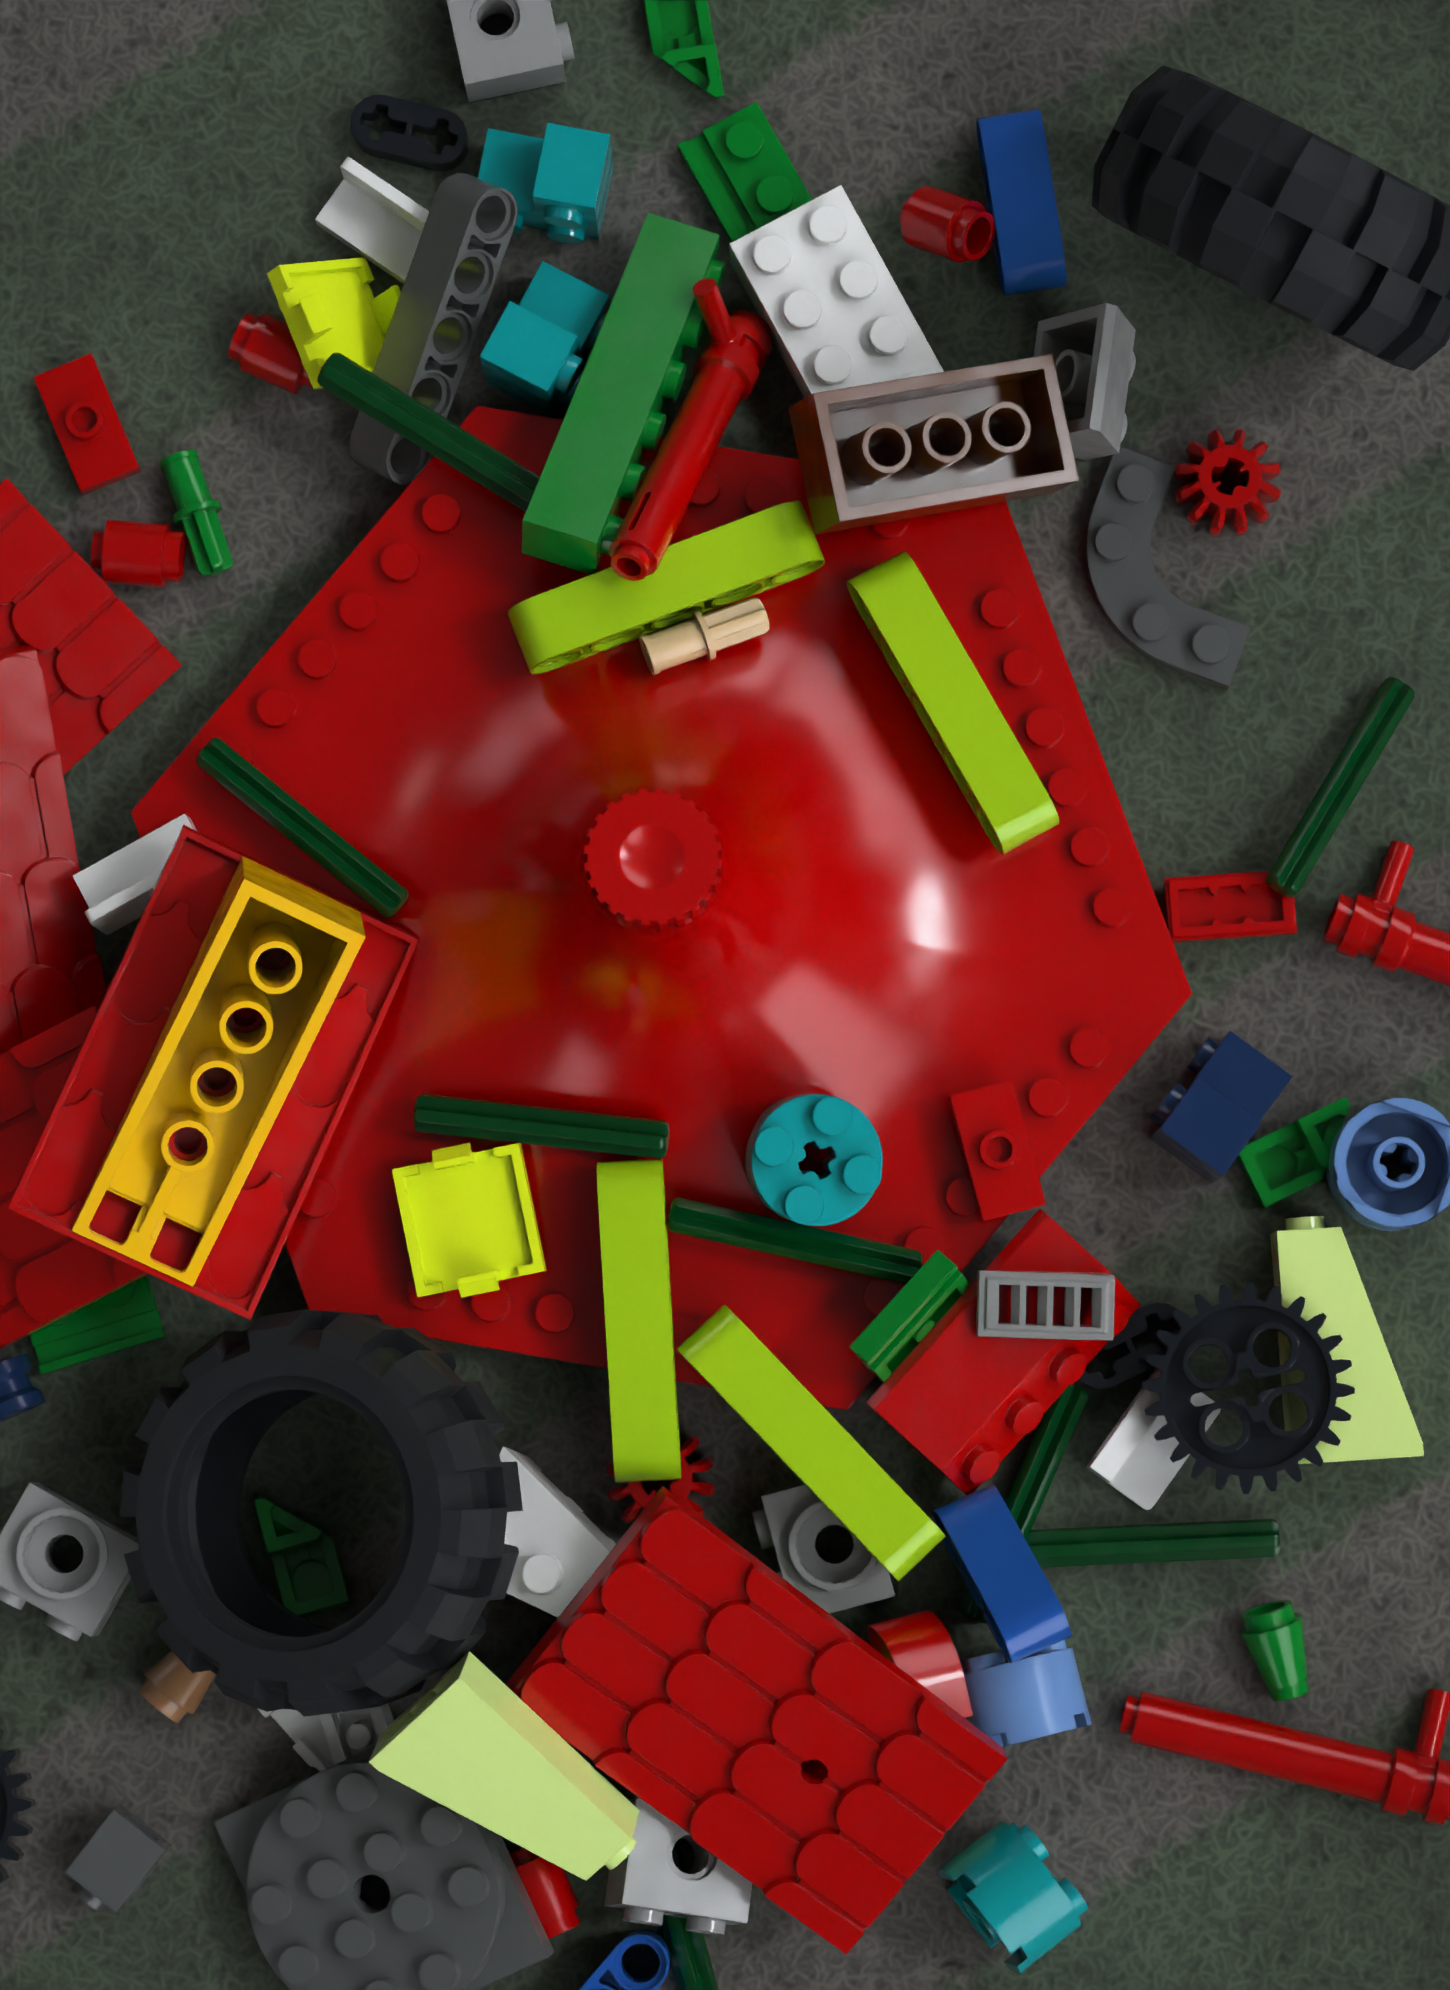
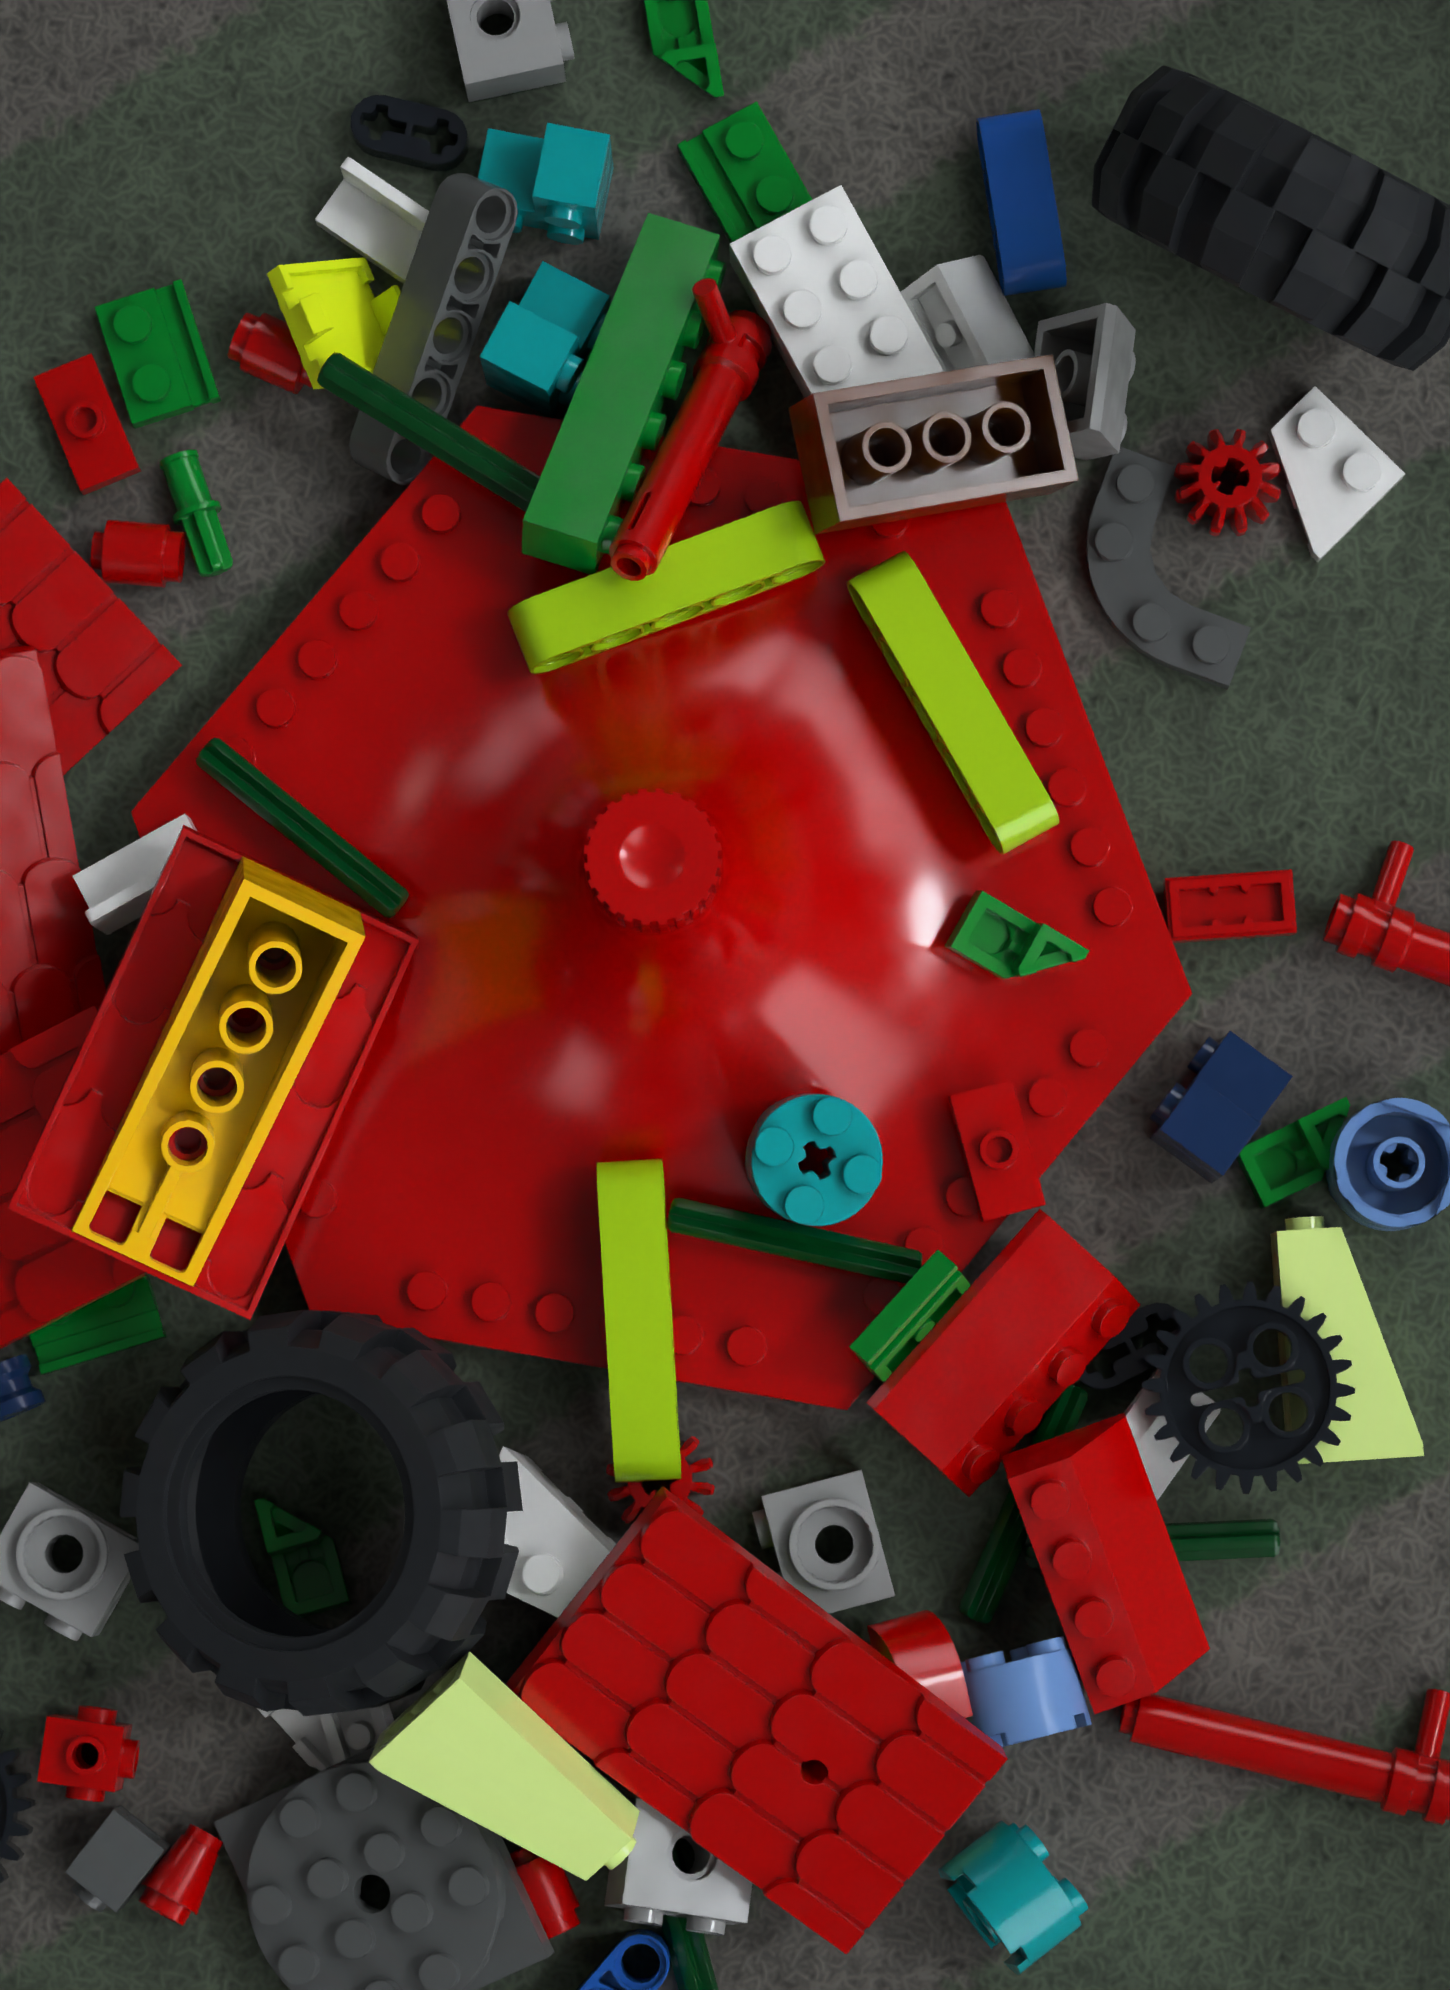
medium nougat cone [138,1651,216,1723] -> none
neon yellow piece [392,1142,547,1298] -> none
dark green axle [413,1093,670,1159] -> none
tan axle [639,597,770,675] -> none
lime beam [677,1304,946,1582] -> none
red brick [900,185,995,263] -> none
blue beam [933,1484,1071,1663] -> none
light grey slope [976,1270,1115,1341] -> none
green cone [1239,1600,1309,1701] -> none
dark green axle [1266,677,1415,898] -> none
none -> red brick [37,1705,140,1802]
none -> green plate [95,279,221,429]
none -> red cone [138,1824,223,1926]
none -> white panel [900,255,1034,372]
none -> green slope [945,890,1089,979]
none -> red slope [1002,1413,1210,1715]
none -> white wing [1268,386,1405,563]

